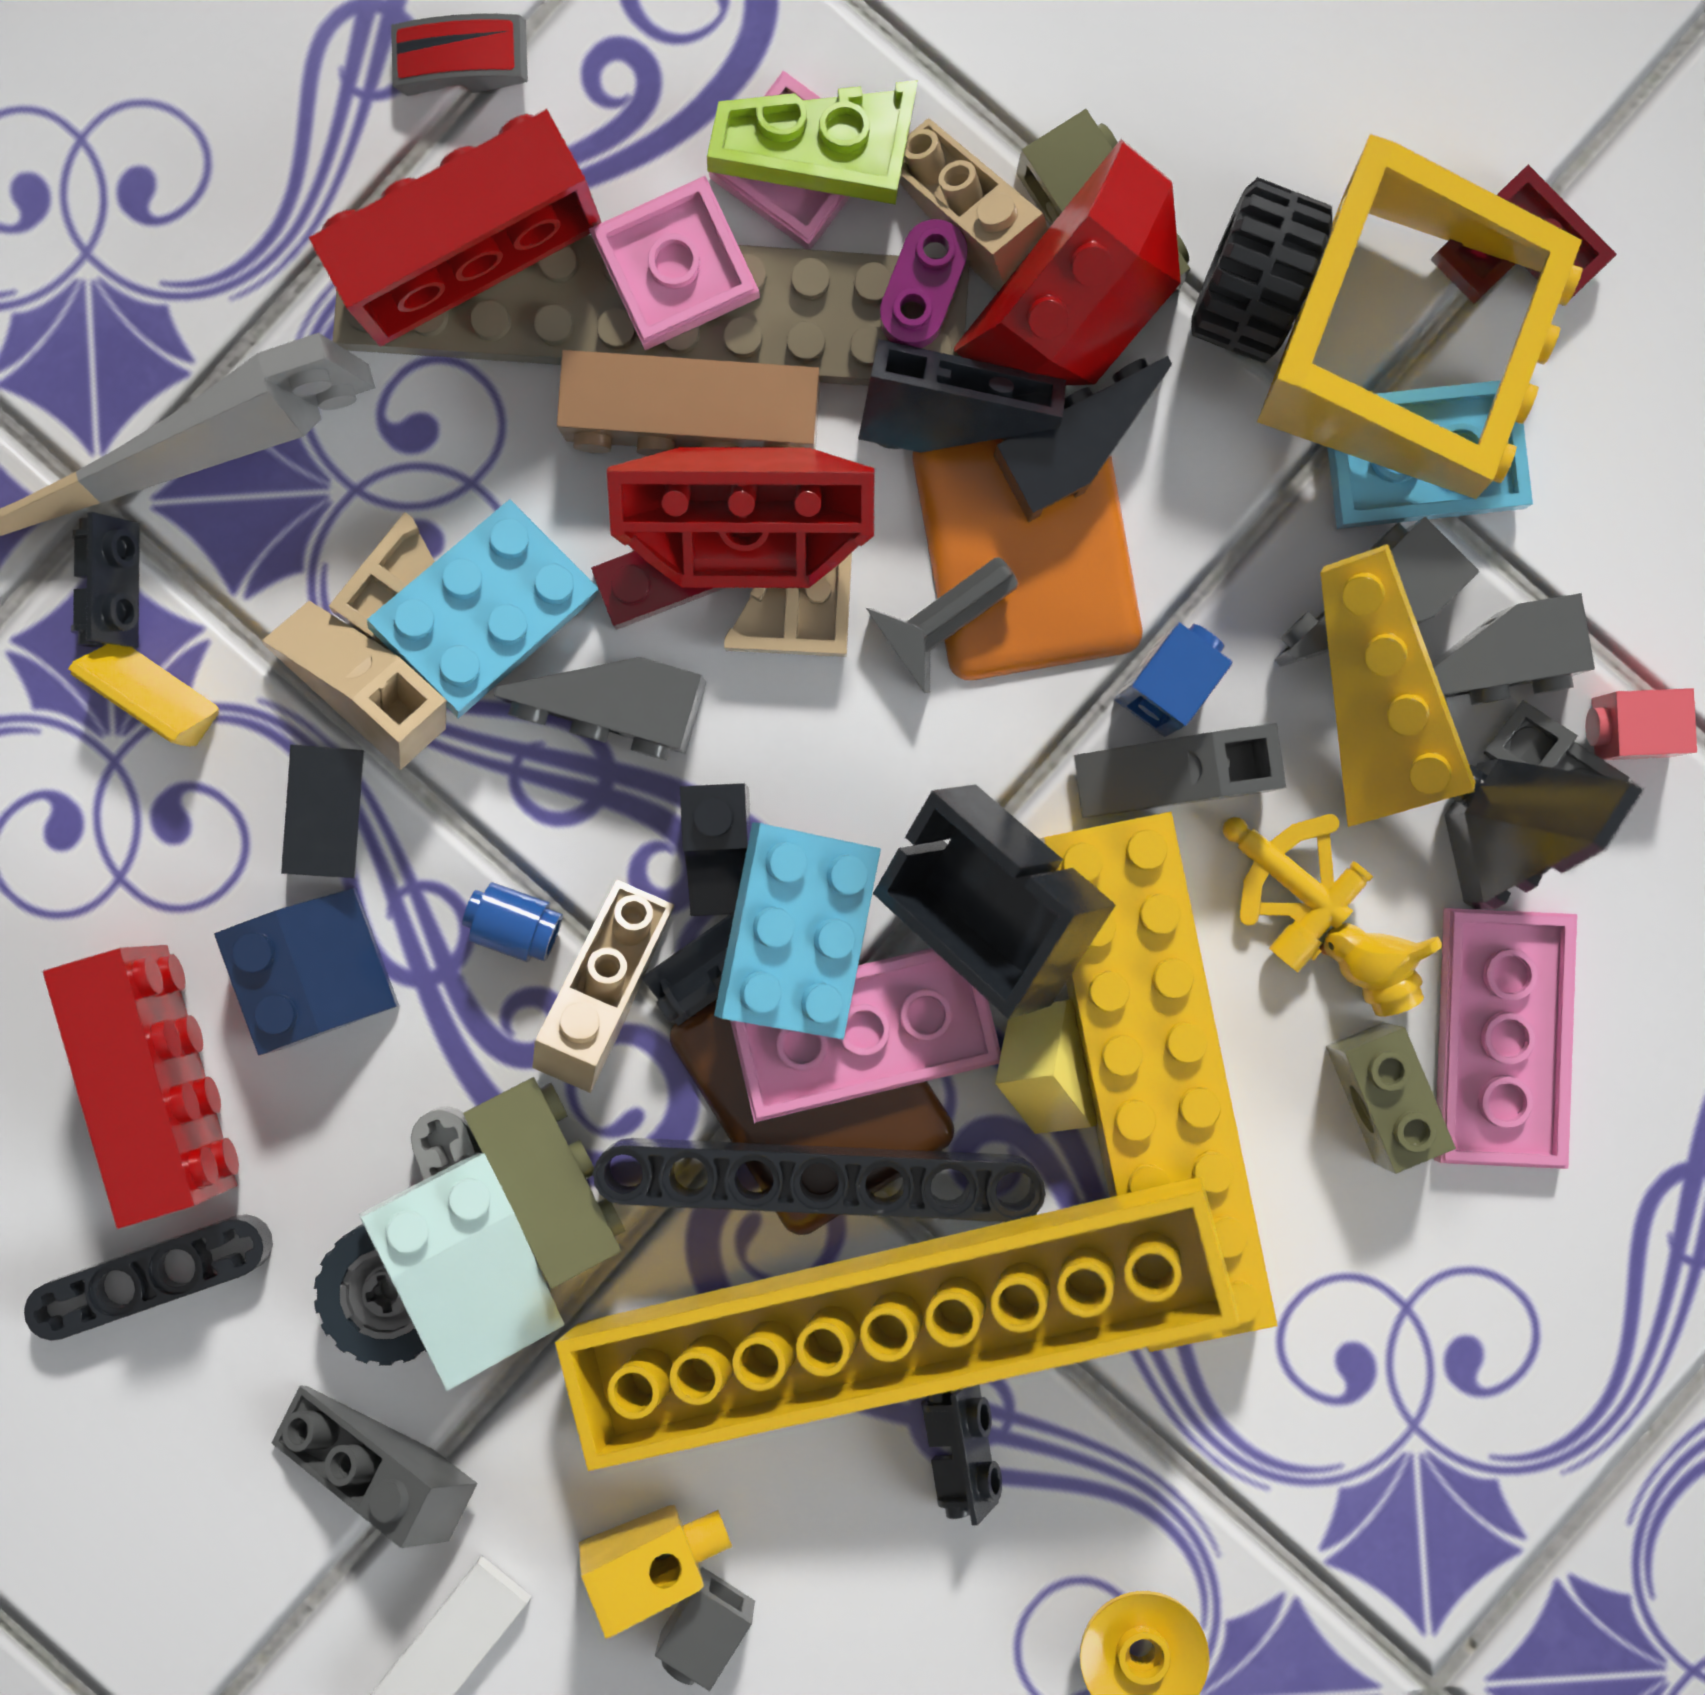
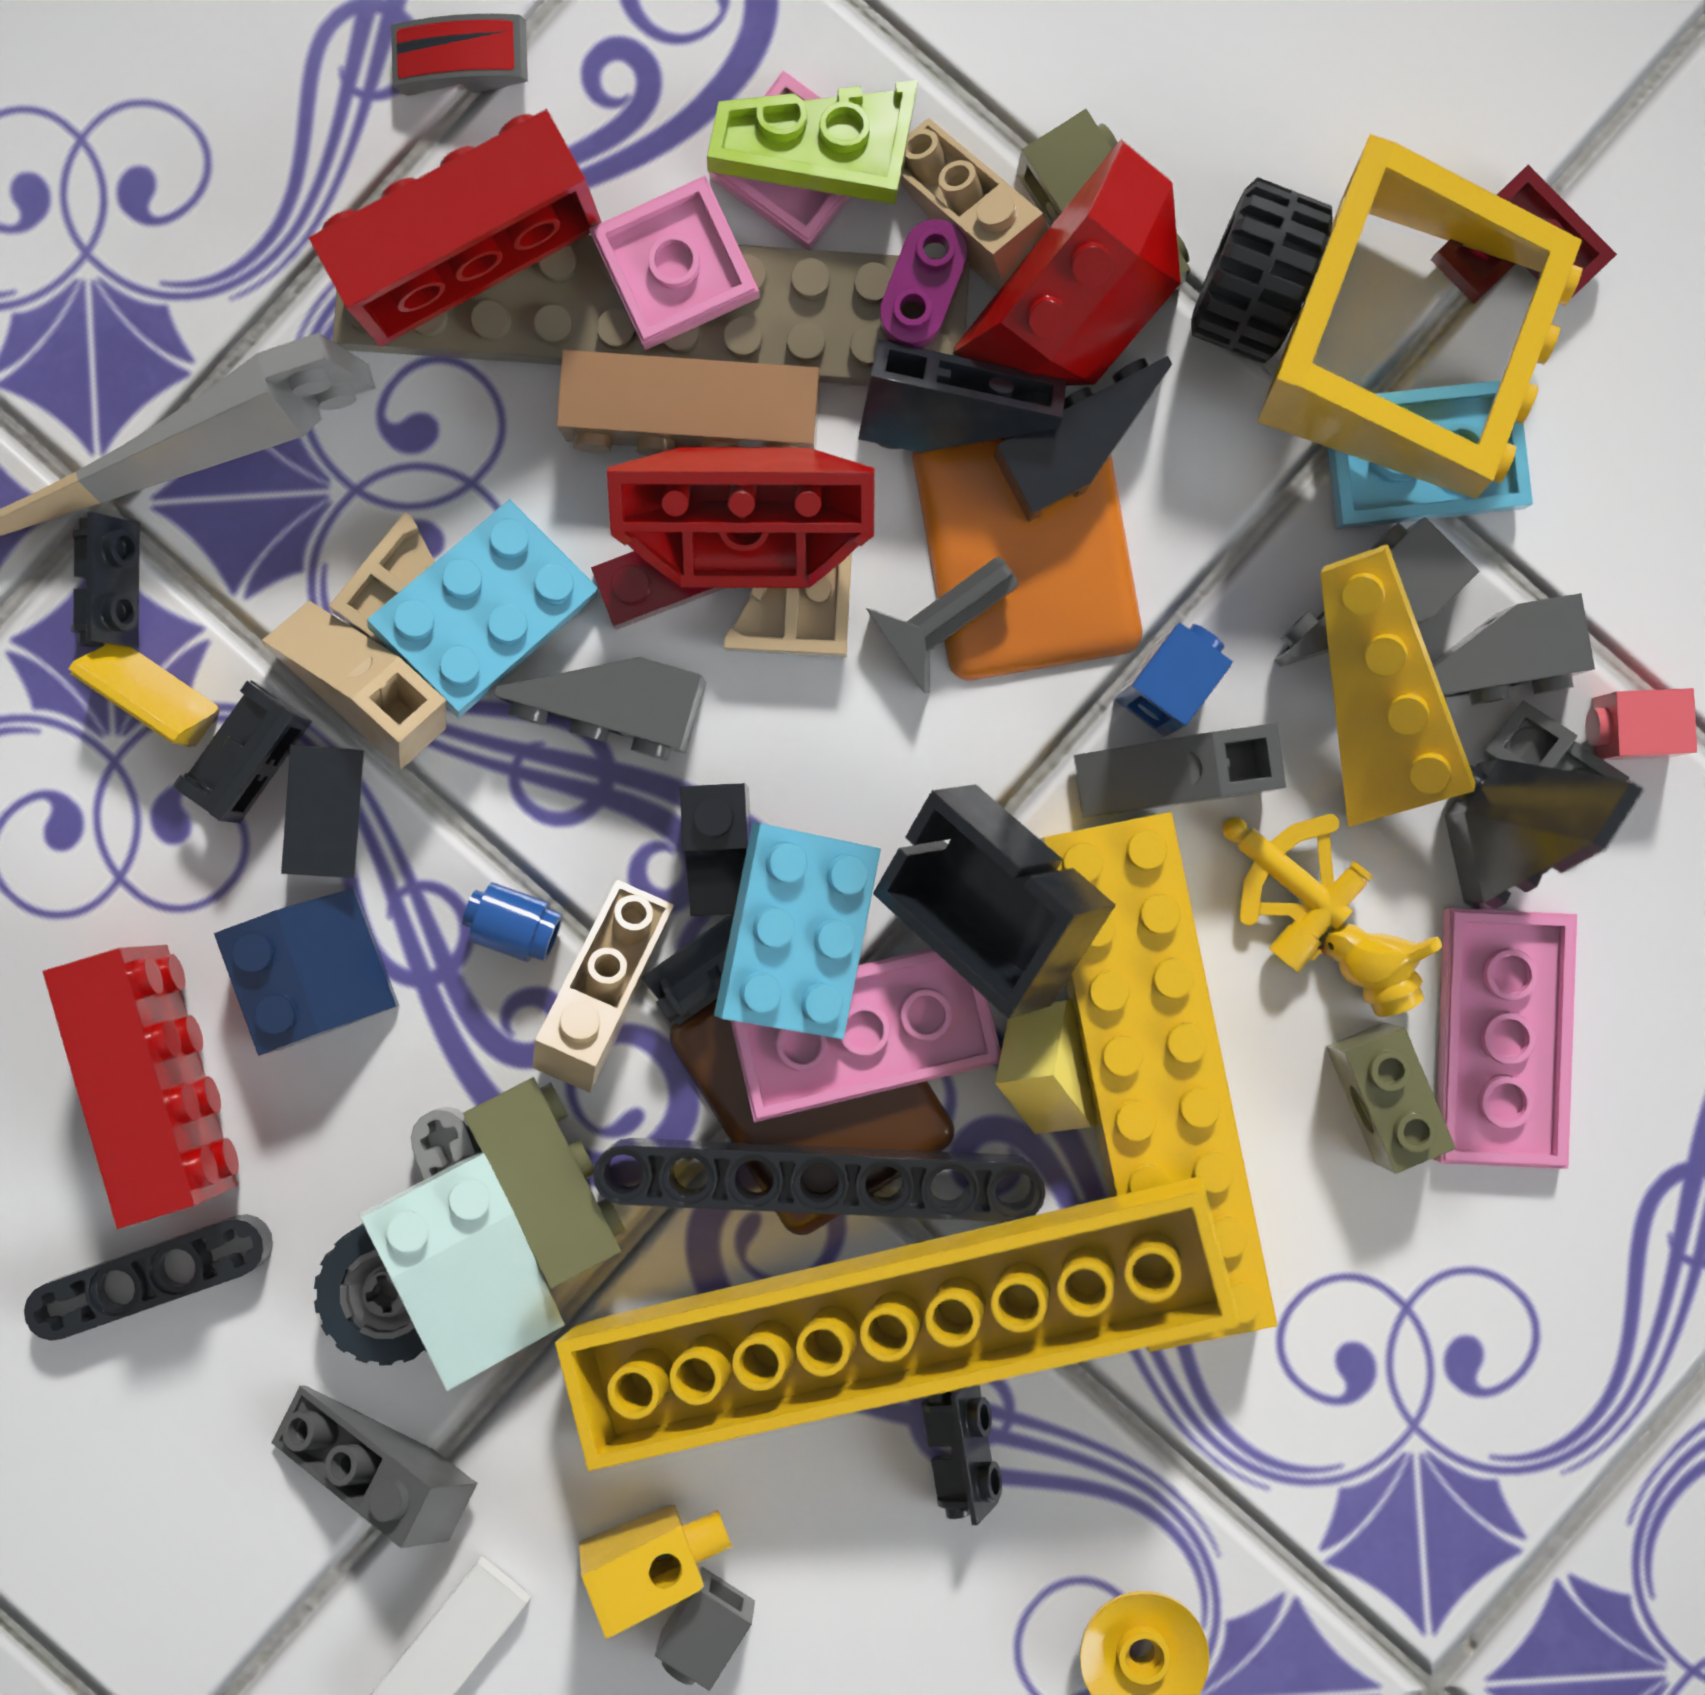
none -> black hinge [173,680,312,823]

